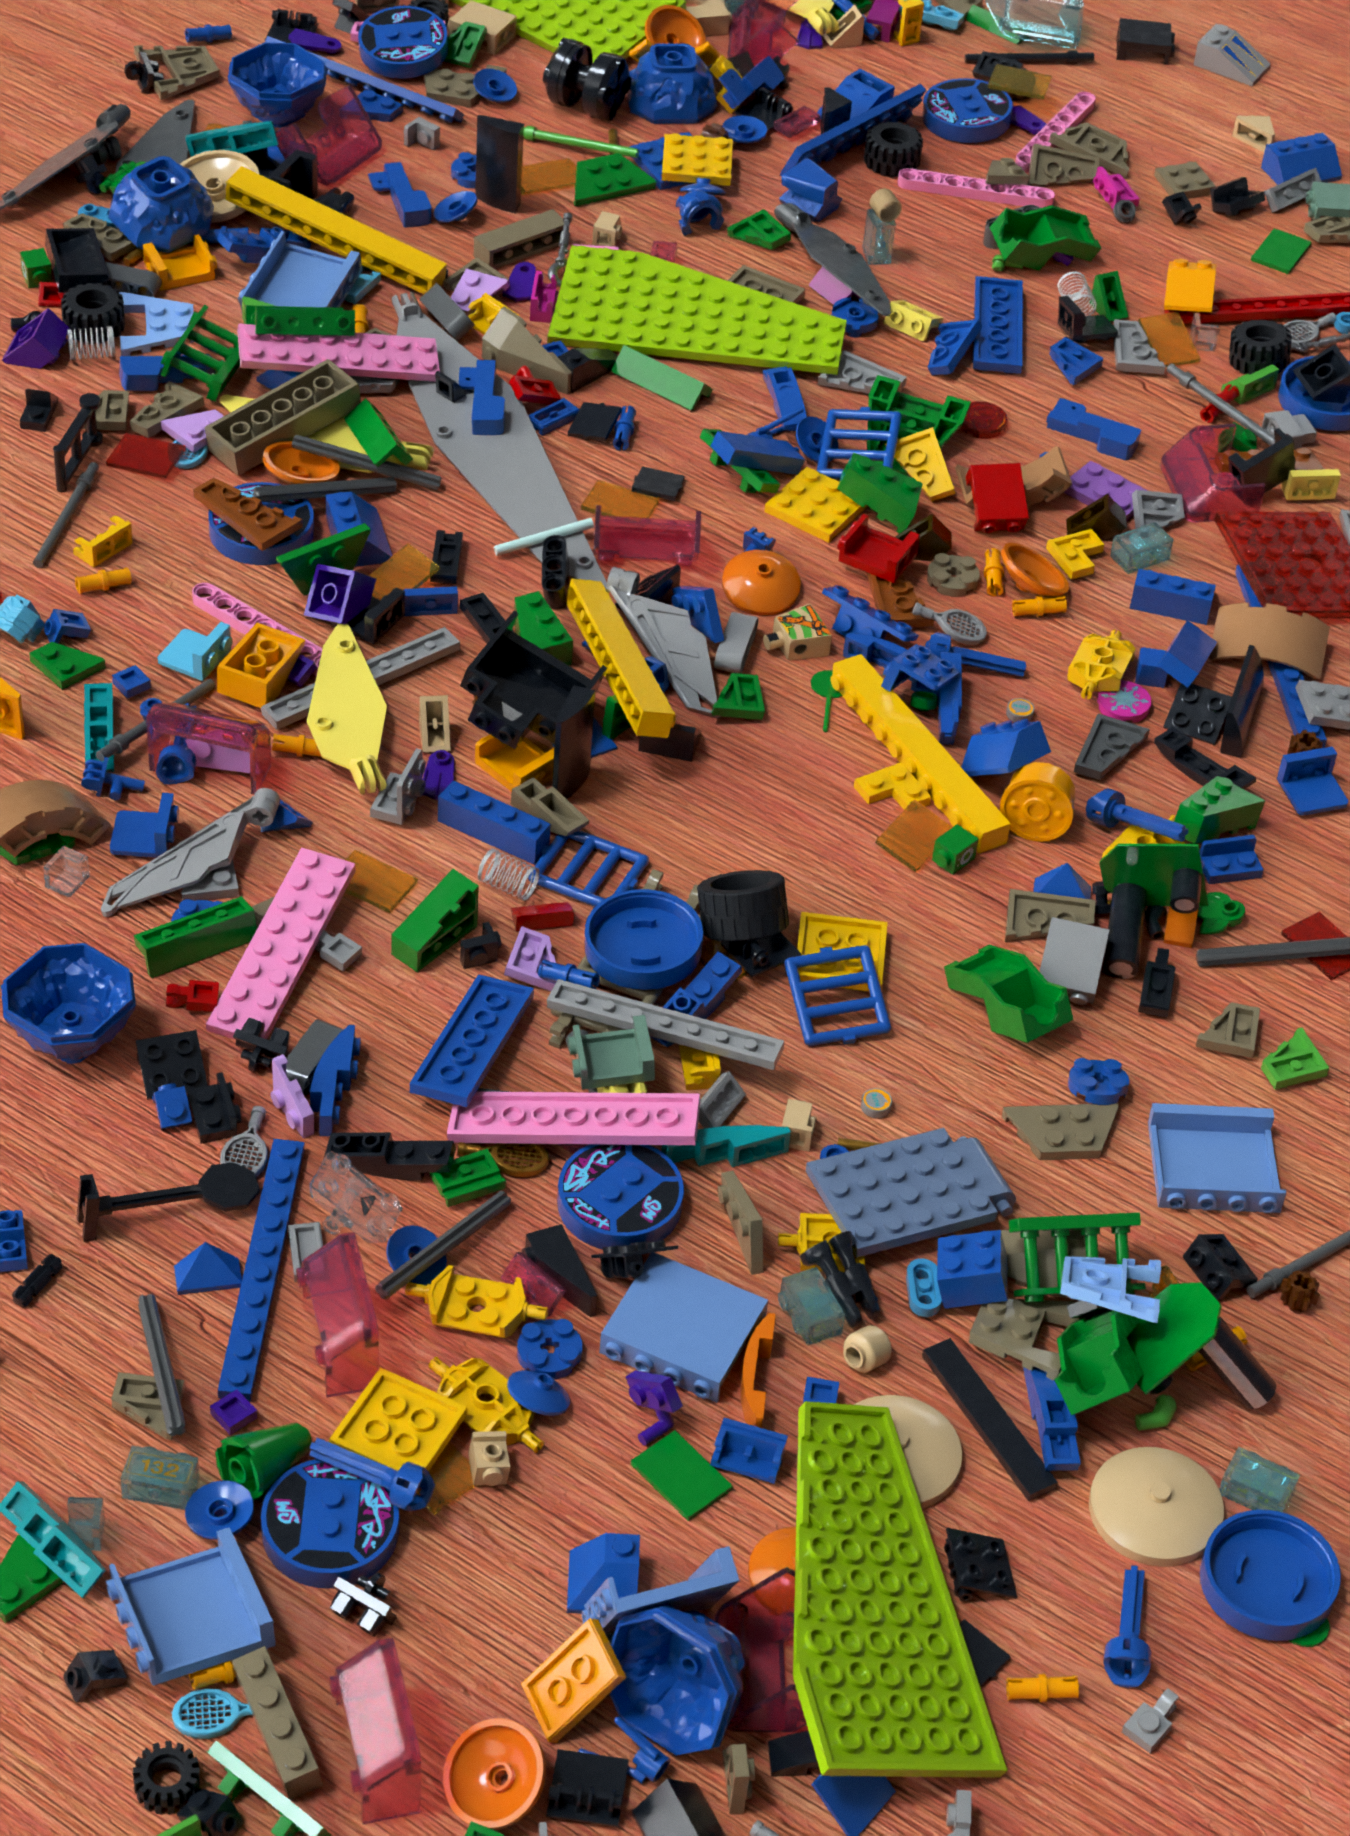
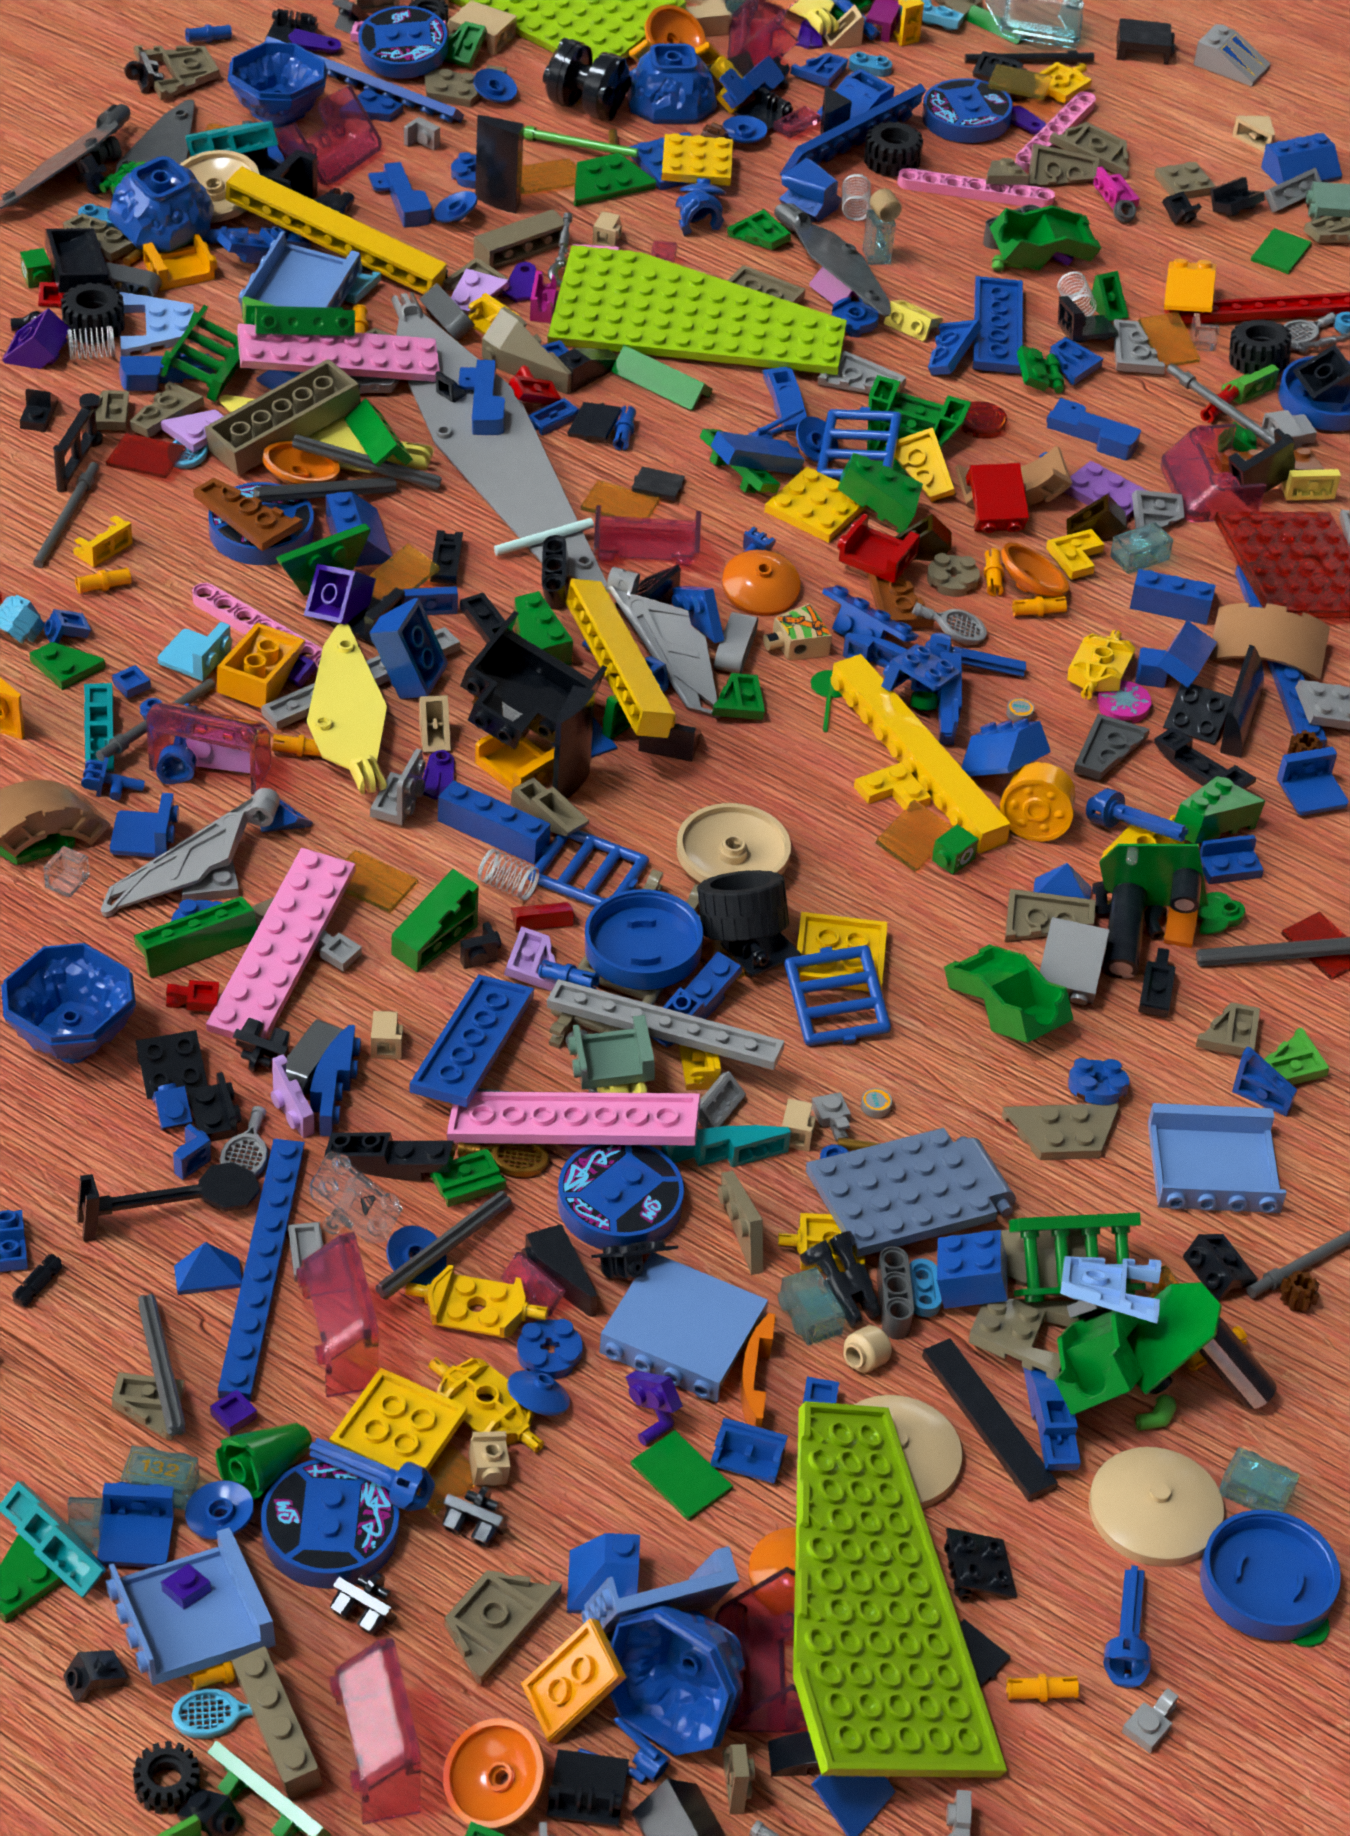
none -> blue bracket [98,1482,175,1568]
none -> dark purple plate [161,1563,211,1610]
none -> blue bracket [173,1124,211,1180]
none -> blue slope [369,598,448,699]
none -> tan brick [371,1011,403,1060]
none -> black hips [442,1486,507,1548]
none -> dark tan wing [444,1570,562,1685]
none -> tan dish [676,803,791,883]
none -> blue wing [790,53,848,87]
none -> light grey plate [811,1092,851,1141]
none -> white piece [842,174,871,221]
none -> dark azure plate [848,52,892,77]
none -> dark grey beam [877,1246,914,1340]
none -> green plate [1017,345,1064,394]
none -> yellow plate [1033,62,1092,104]
none -> blue wing [1232,1046,1297,1117]

